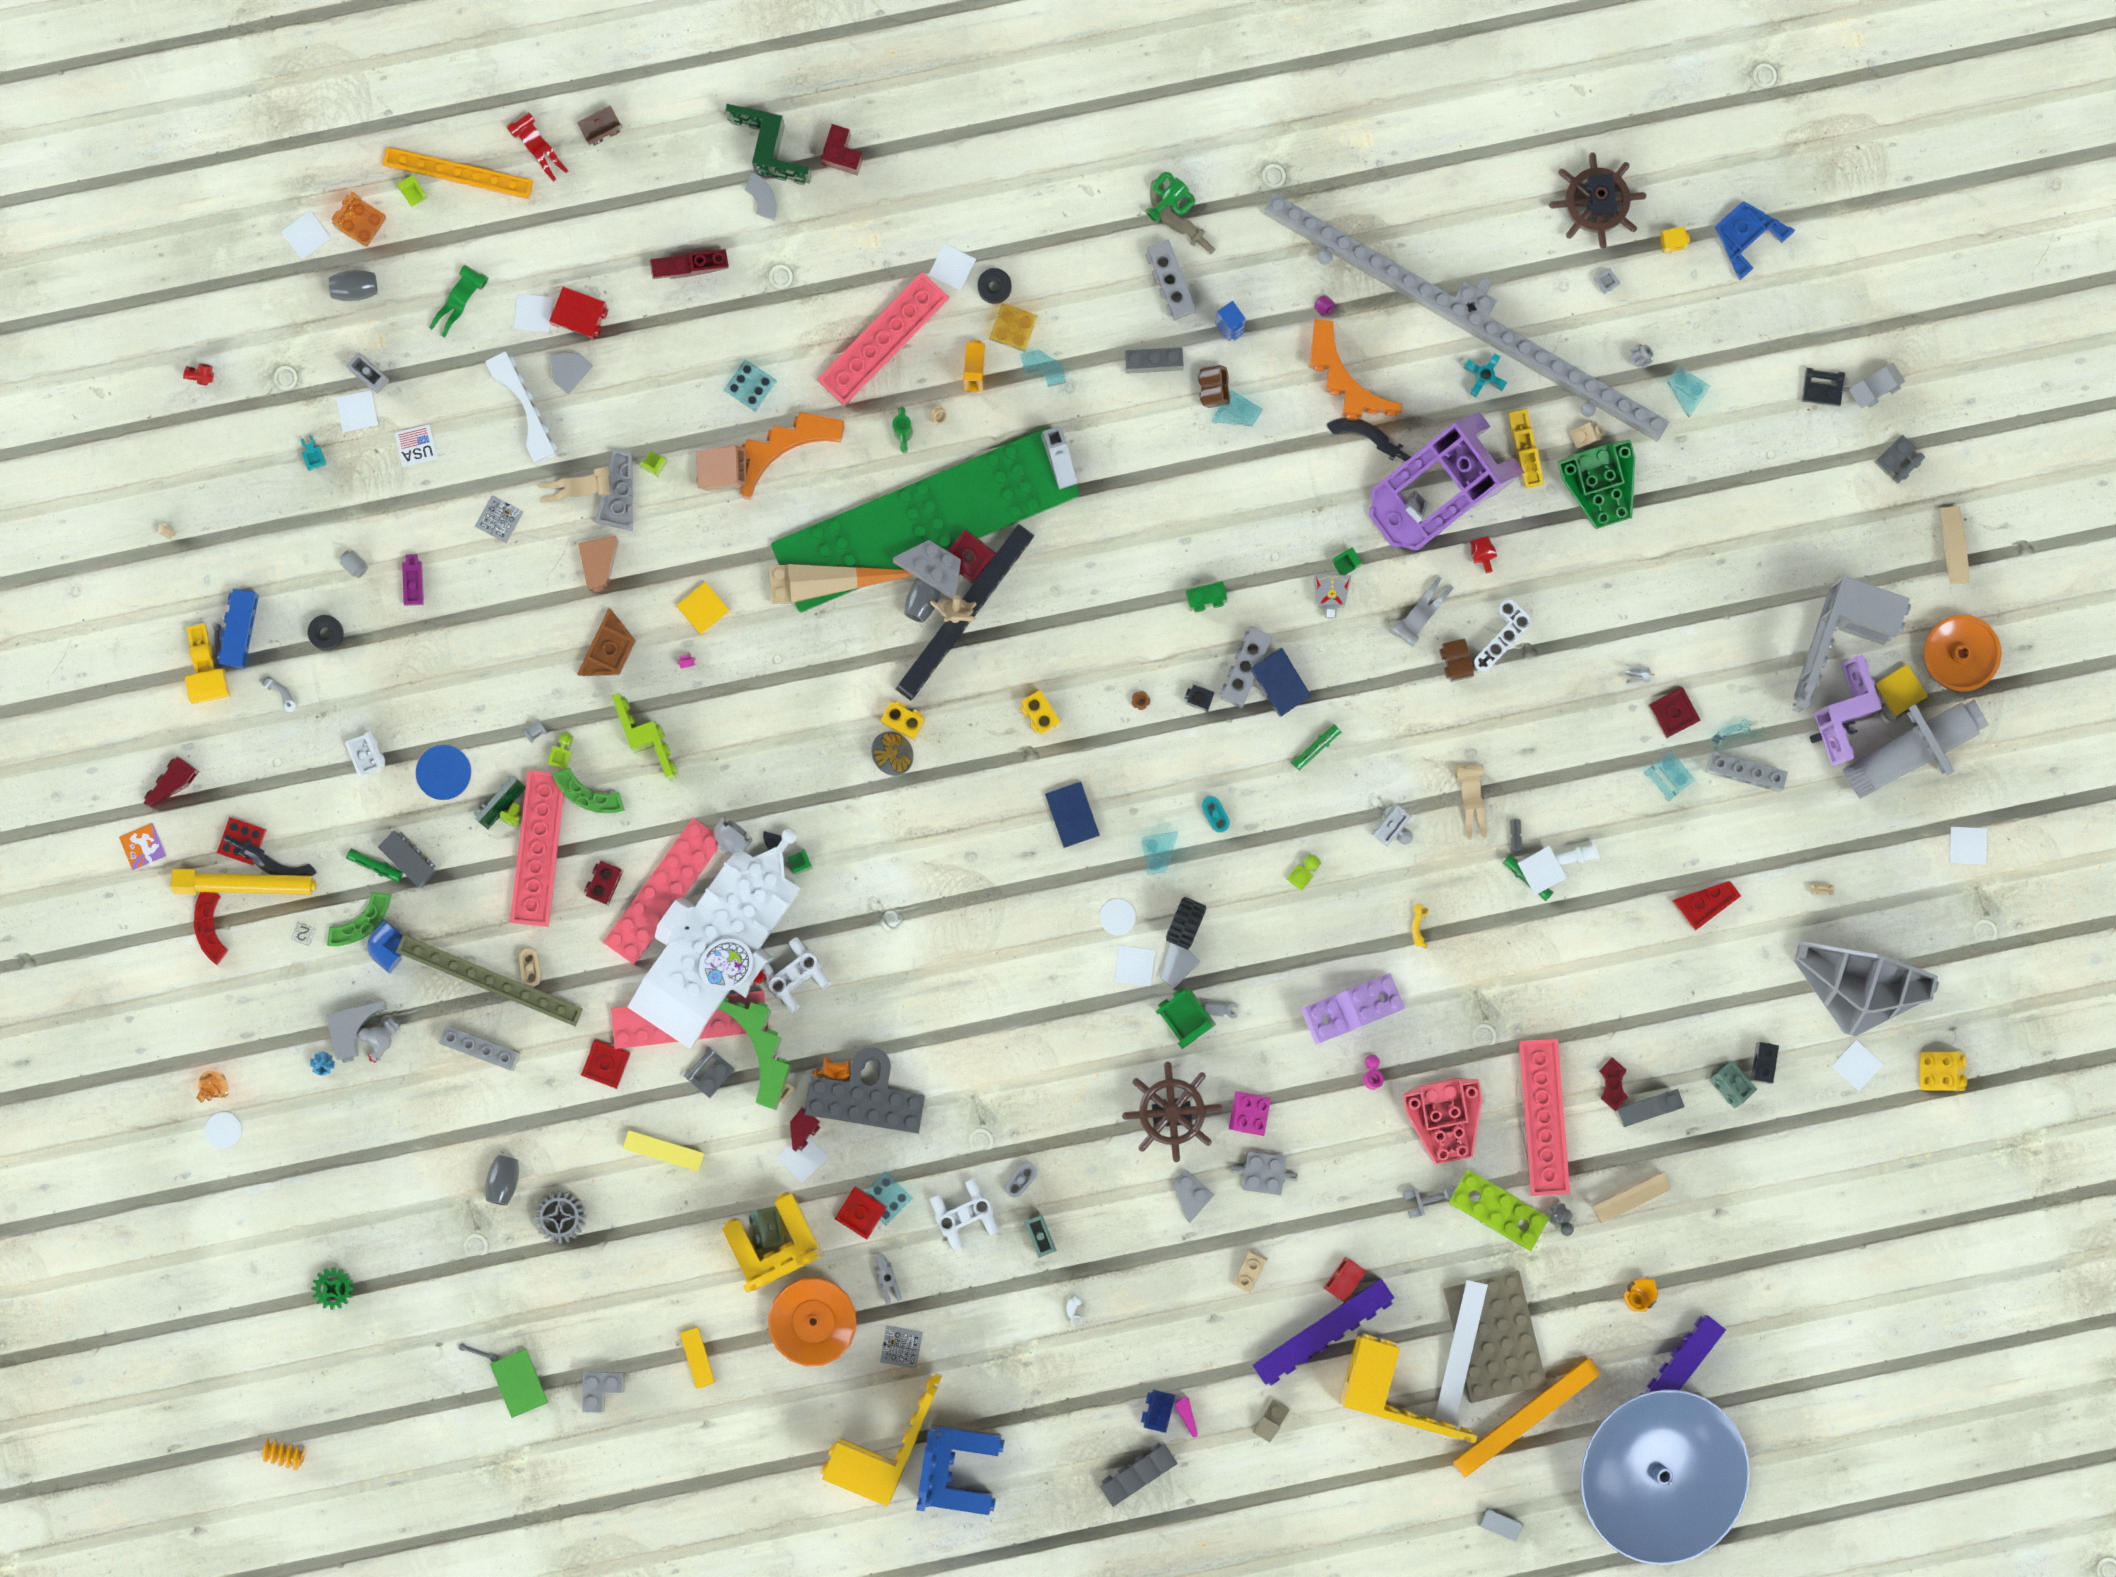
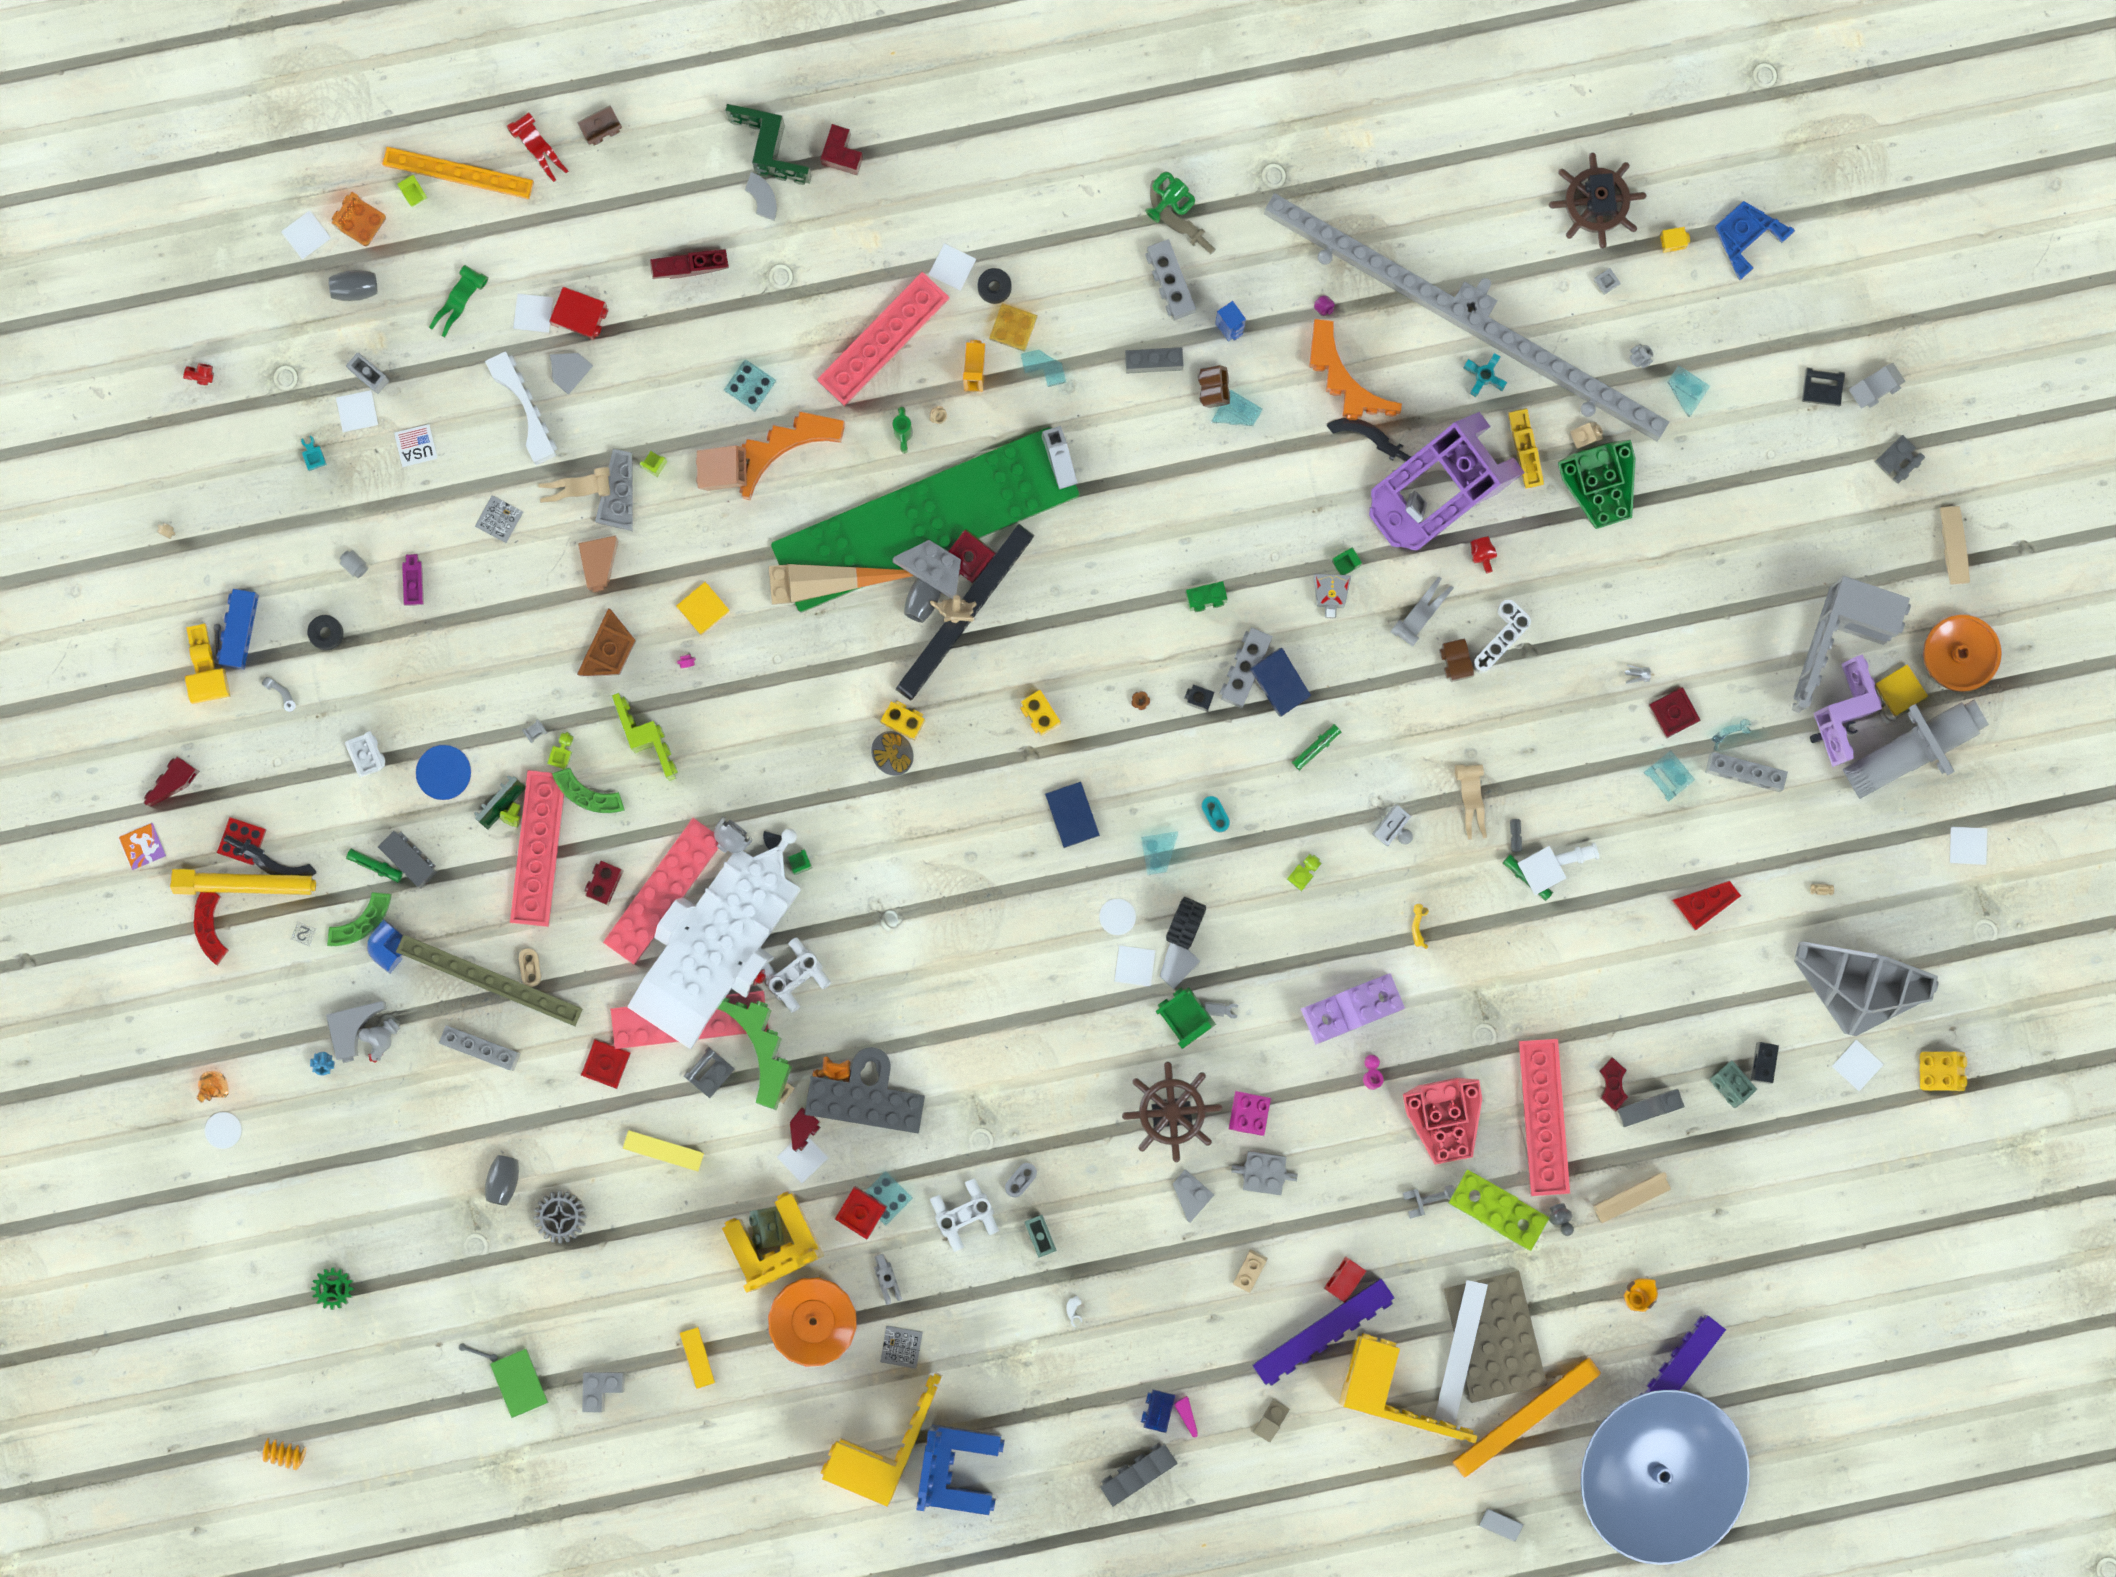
sticker [699,939,753,991] -> none

